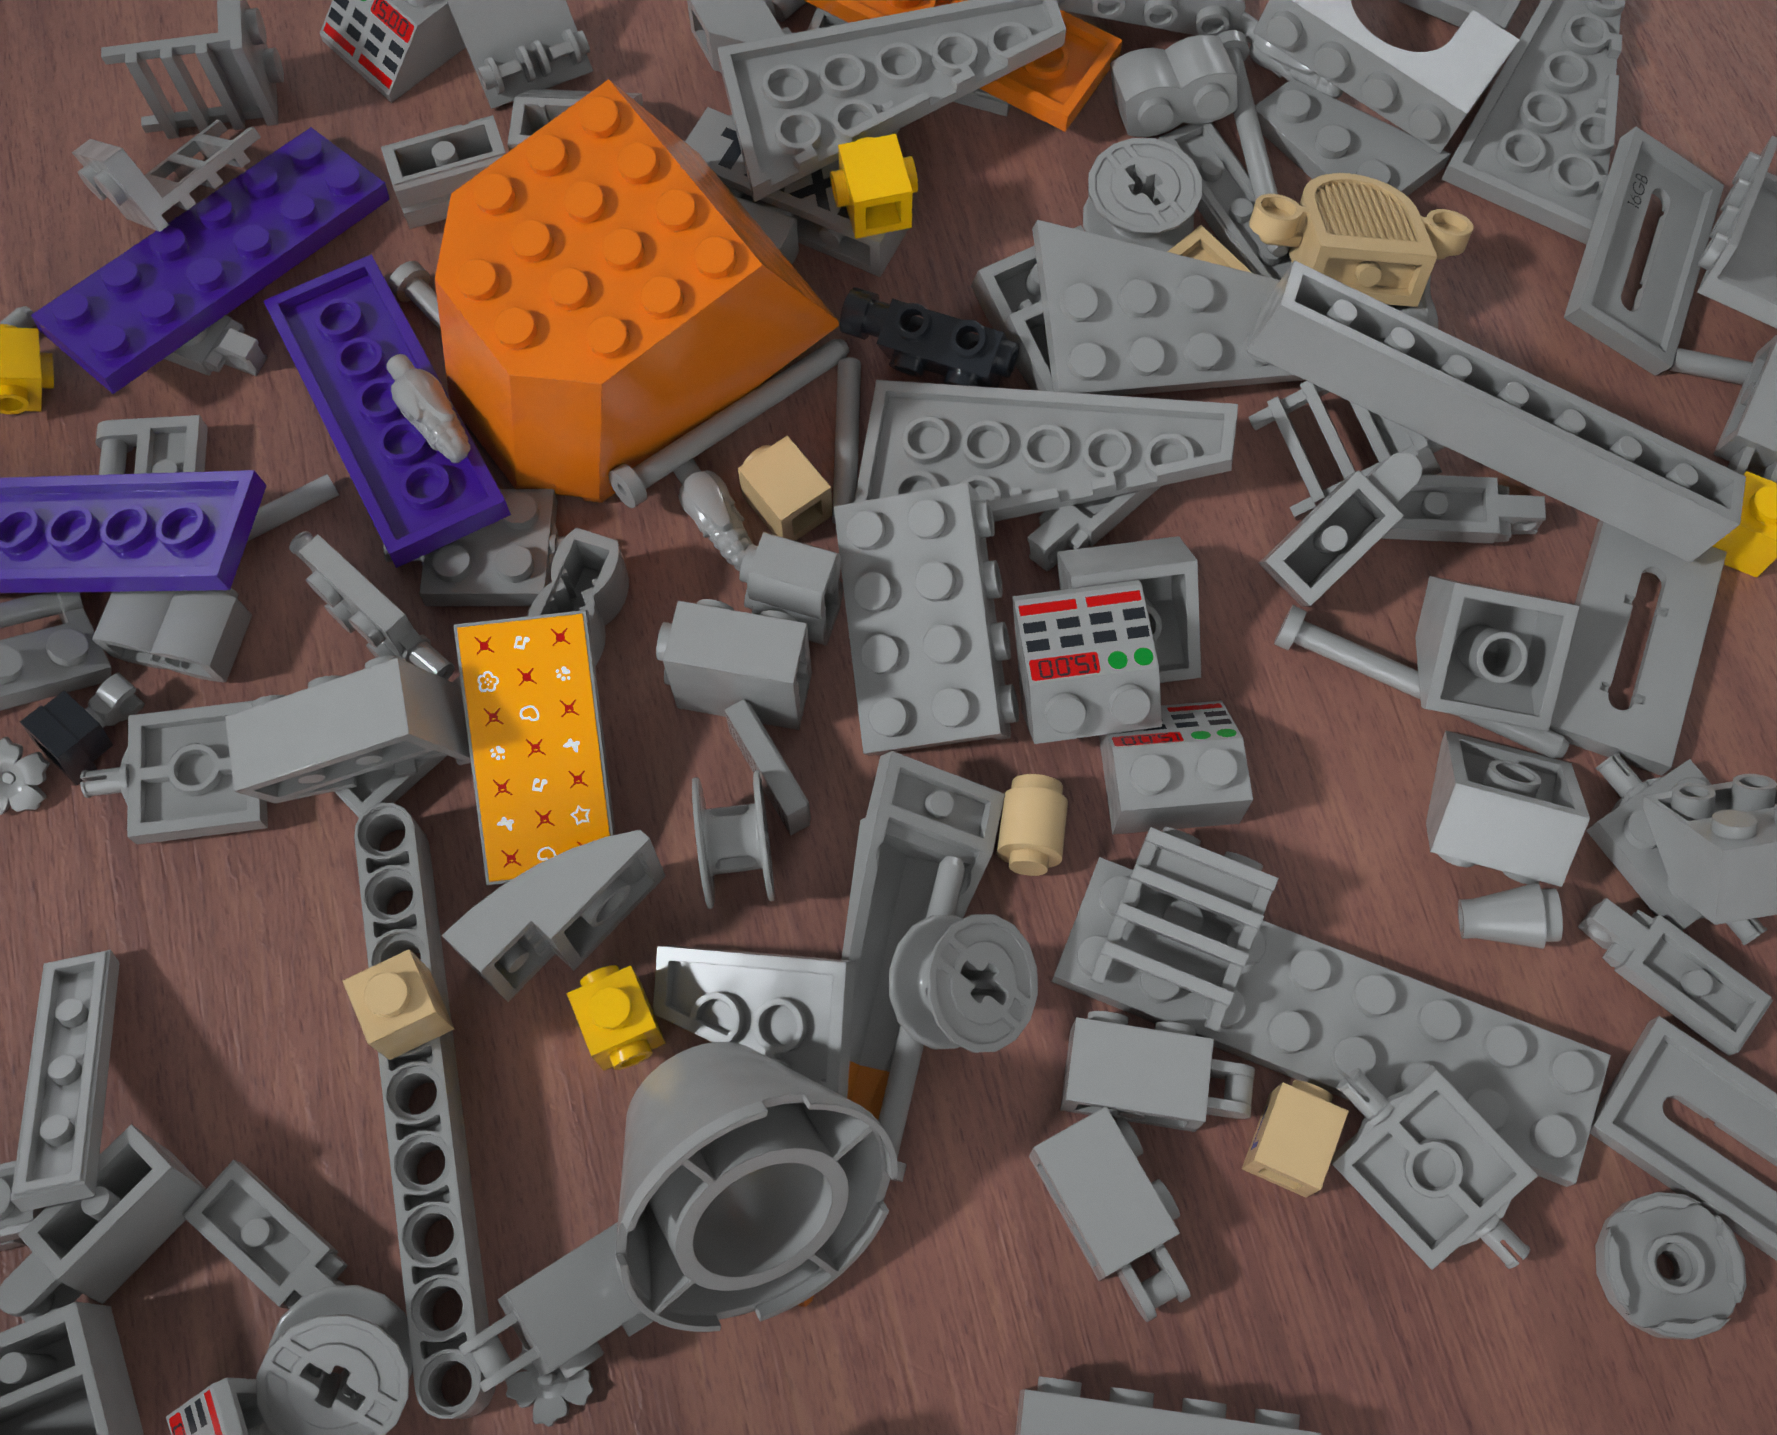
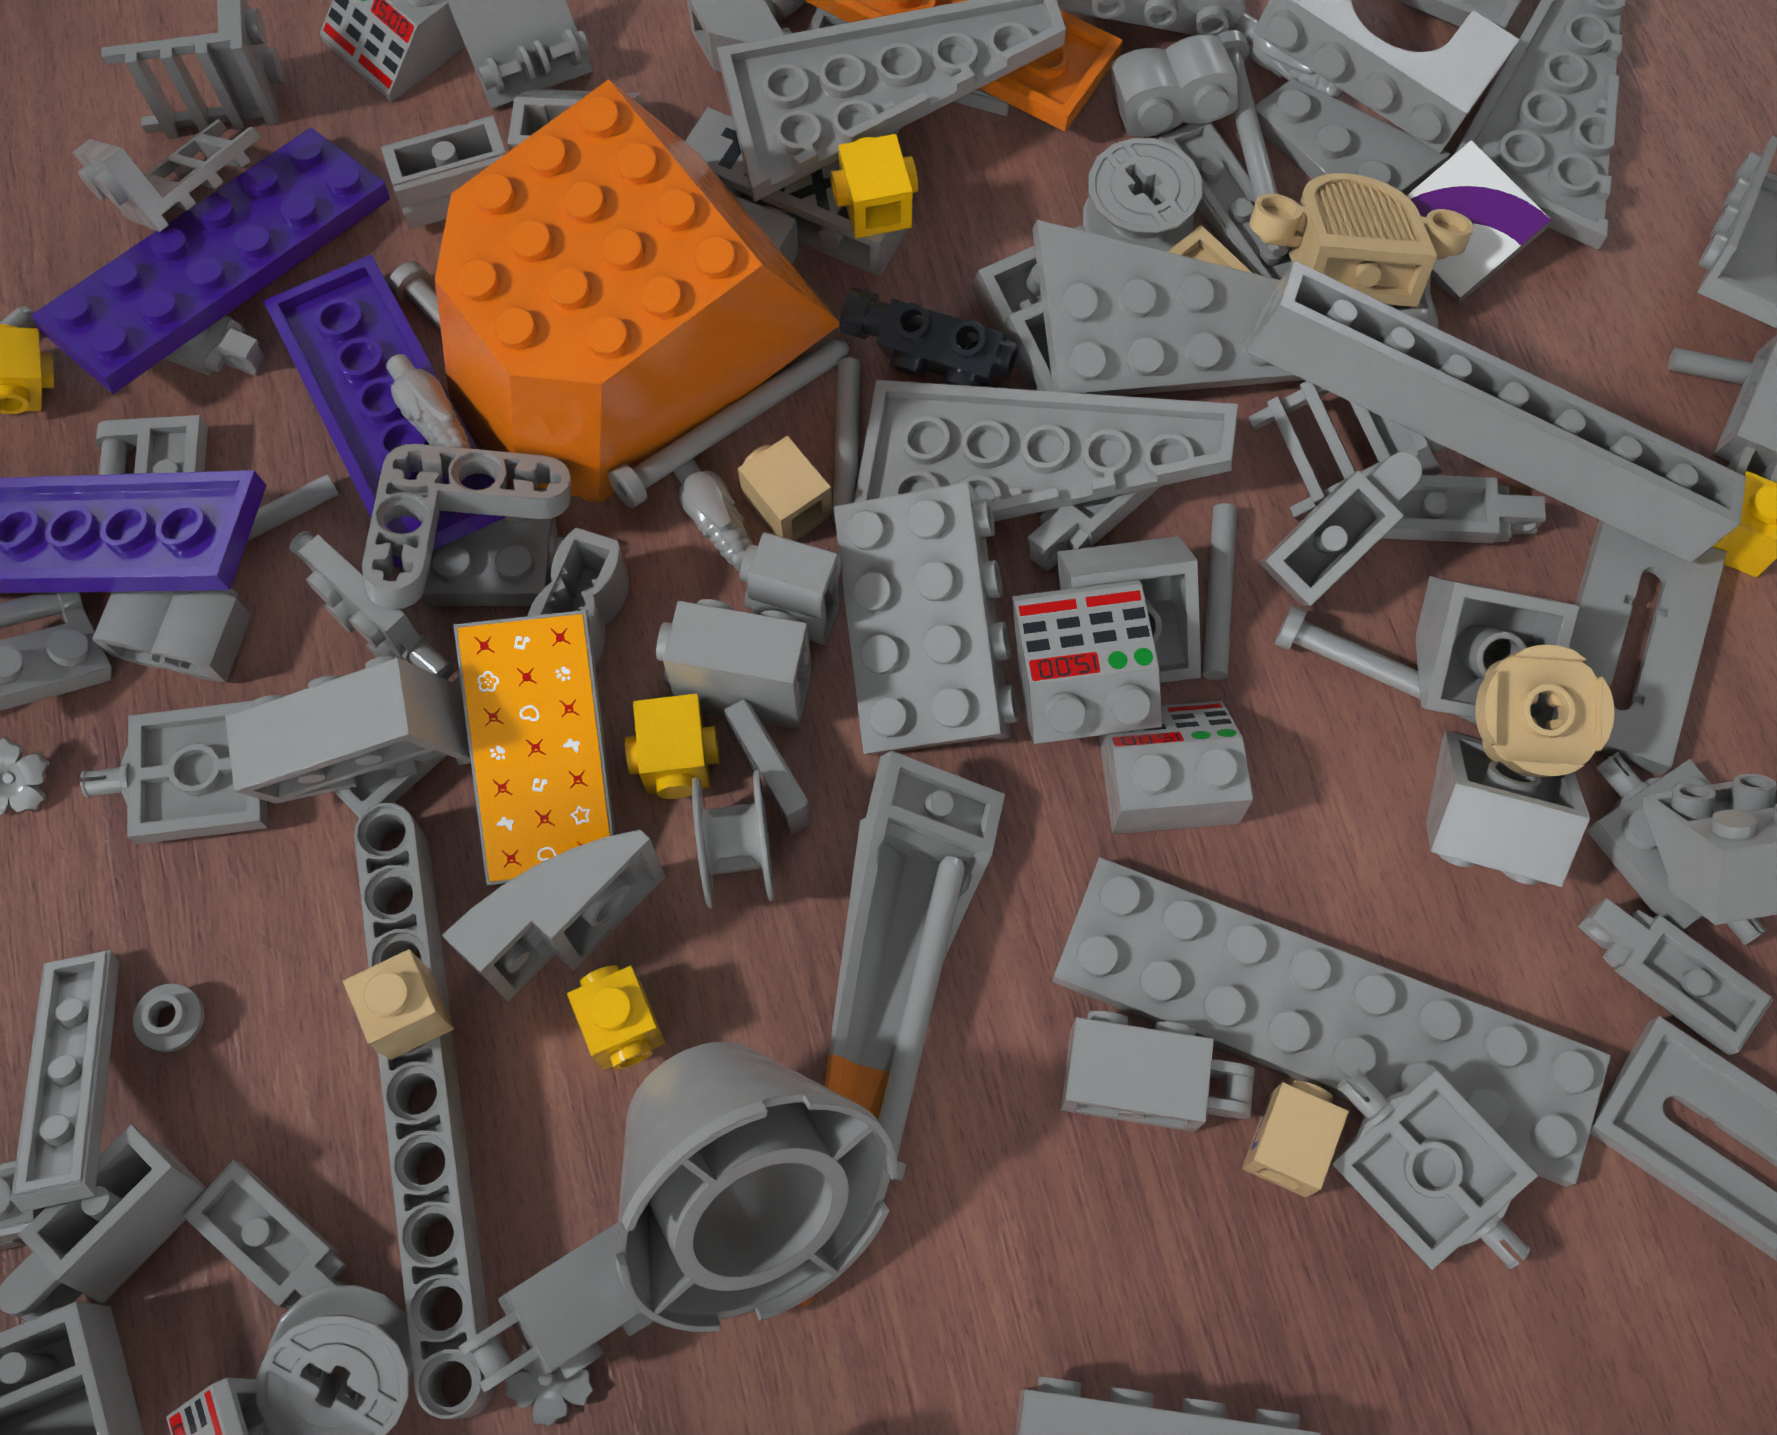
black piece [20,673,145,785] -> none
light grey wing [653,945,856,1098] -> none
light grey piece [889,914,1038,1053] -> none
tan brick [997,774,1068,876] -> none
light grey brick [1029,1106,1191,1322] -> none
light grey plate [1090,827,1279,1032] -> none
light grey cone [1458,882,1563,949] -> none
light grey piece [1564,126,1724,376] -> none
light grey plate [1595,1192,1747,1340] -> none
none -> light grey plate [133,984,204,1052]
none -> light grey beam [362,444,571,609]
none -> yellow brick [625,693,720,799]
none -> light grey bar [1202,503,1237,680]
none -> tile [1407,140,1551,304]
none -> tan plate [1475,645,1615,778]

